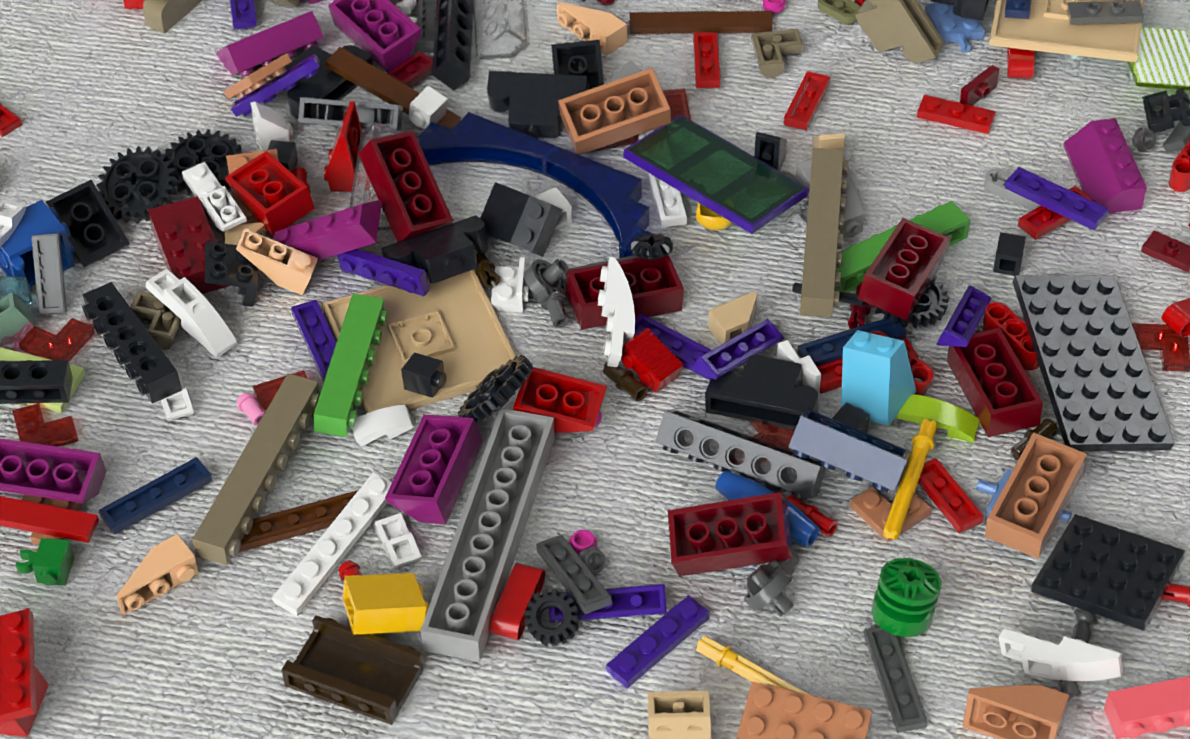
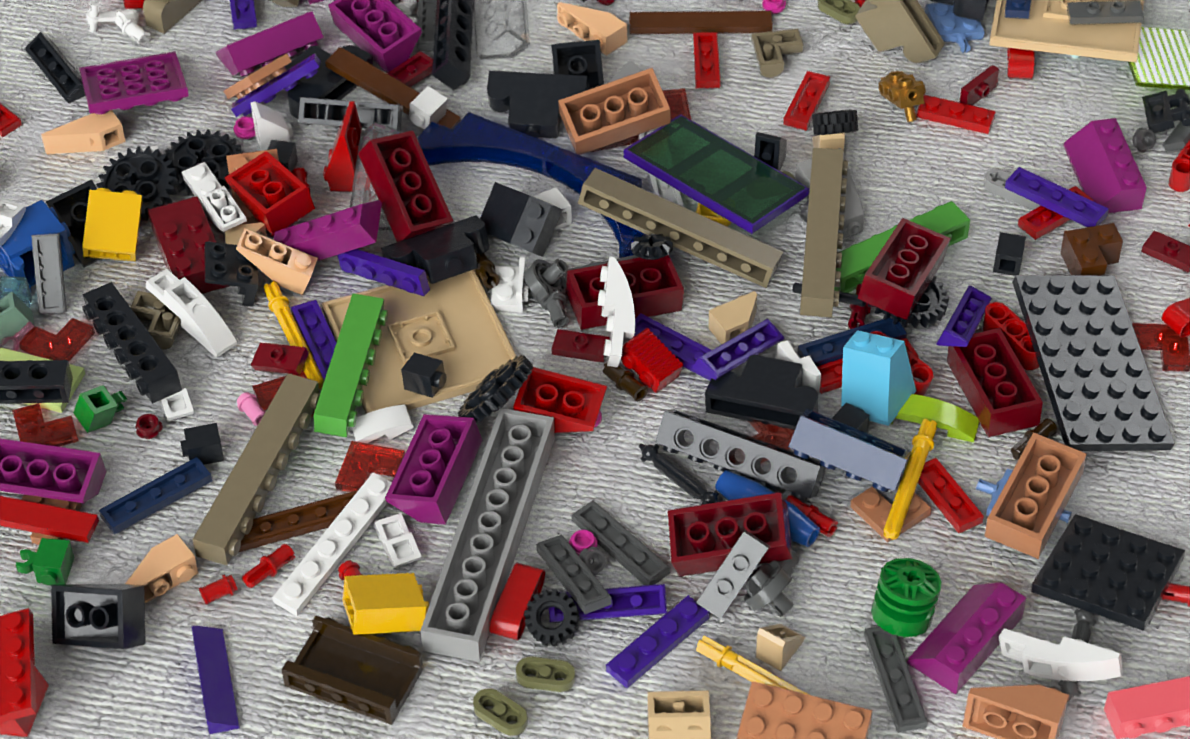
none -> black slope [24,32,86,103]
none -> light nougat slope [41,110,126,154]
none -> black slope [51,584,145,649]
none -> green brick [73,385,127,433]
none -> magenta plate [80,51,189,114]
none -> yellow brick [82,188,142,262]
none -> white pin [86,0,151,46]
none -> dark red plate [135,414,163,439]
none -> black brick [180,423,224,465]
none -> dark purple slope [191,625,240,734]
none -> red pin [198,574,238,605]
none -> dark pink plate [234,117,256,139]
none -> red axle [242,544,295,588]
none -> dark red plate [251,343,309,375]
none -> yellow axle [264,281,324,389]
none -> clear red tile [335,441,405,492]
none -> olive plate [473,688,528,736]
none -> olive plate [516,657,575,692]
none -> dark red plate [551,329,610,363]
none -> dark grey tile [572,500,670,586]
none -> dark tan brick [578,168,783,288]
none -> black wheel [639,444,719,505]
none -> plate [696,530,769,619]
none -> tan slope [756,624,805,671]
none -> black tyre [812,110,858,135]
none -> pearl gold brick [878,71,926,122]
none -> magenta slope [907,582,1026,695]
none -> reddish brown brick [1060,223,1123,276]

